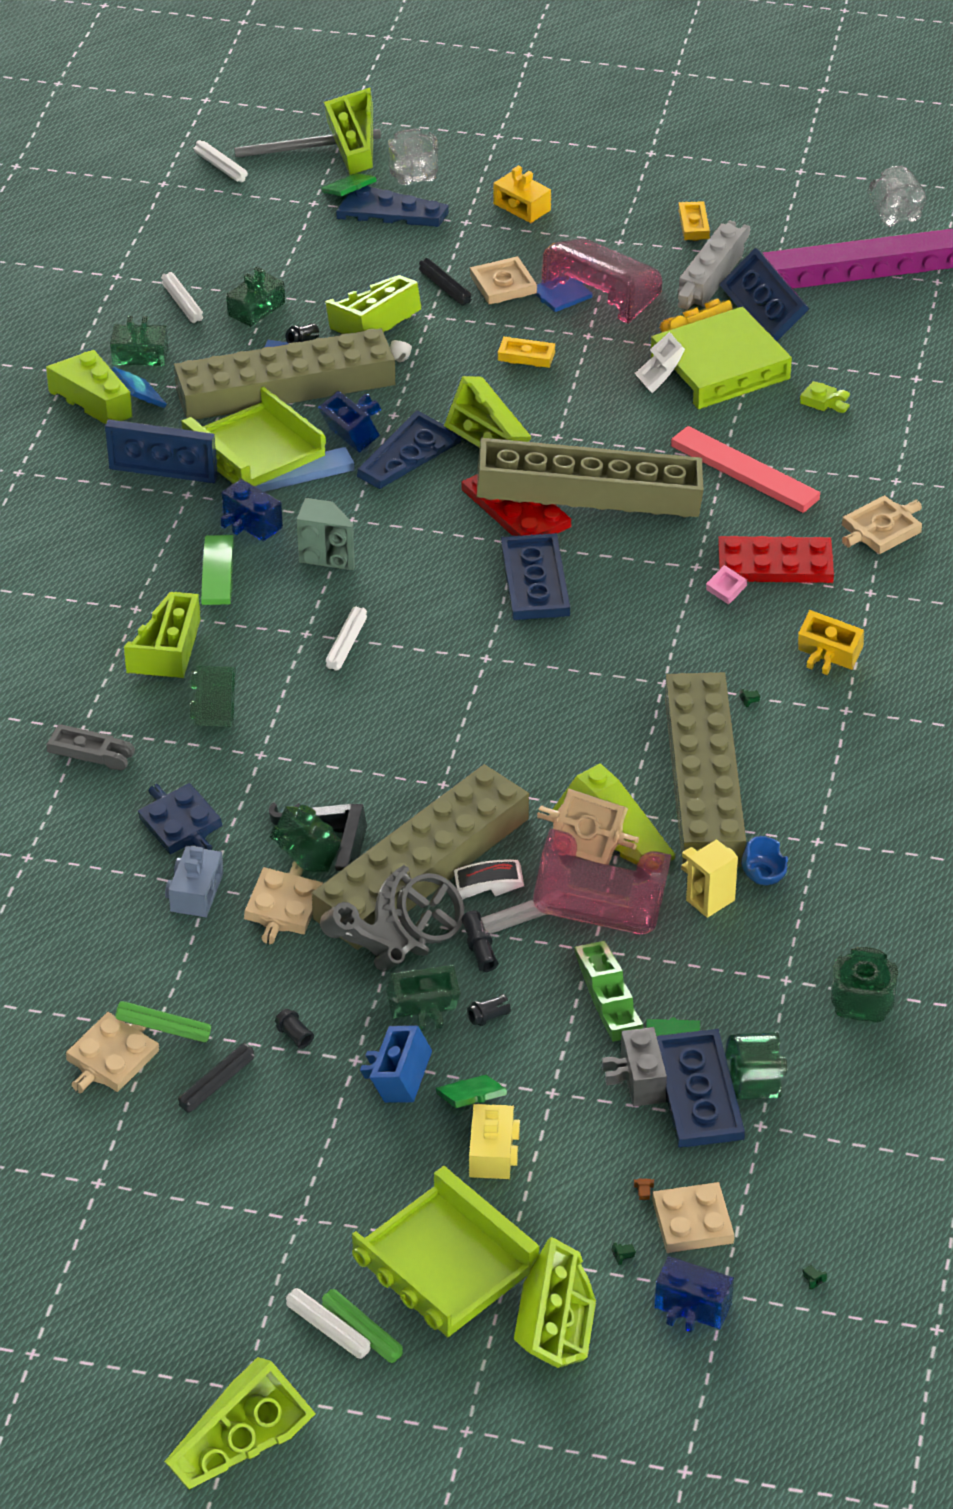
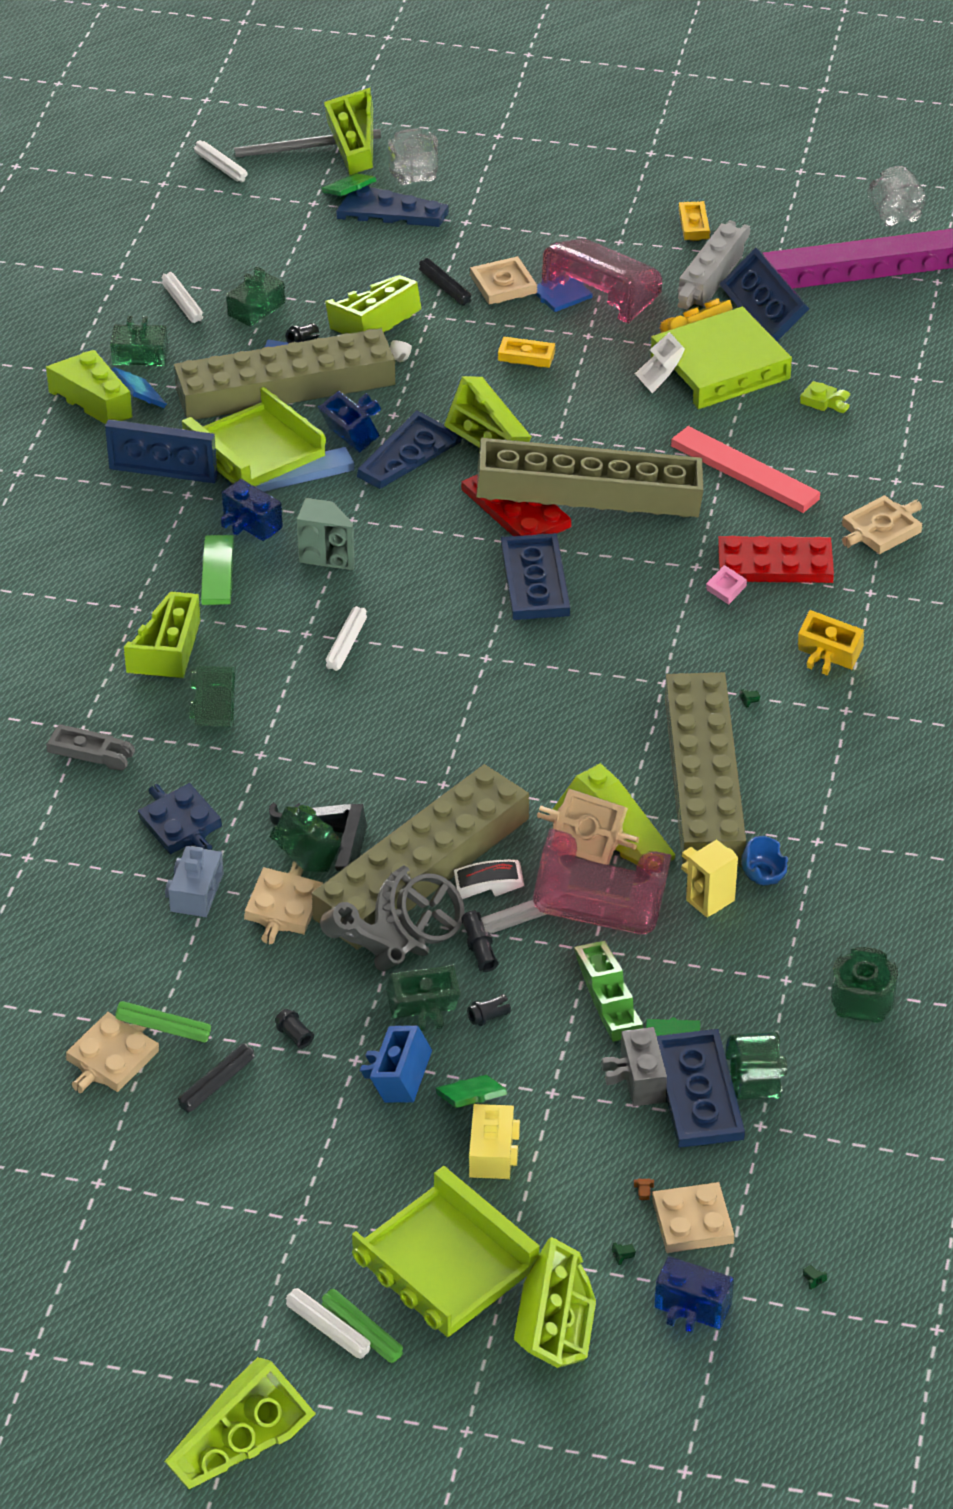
yellow brick [493,165,551,223] -> none

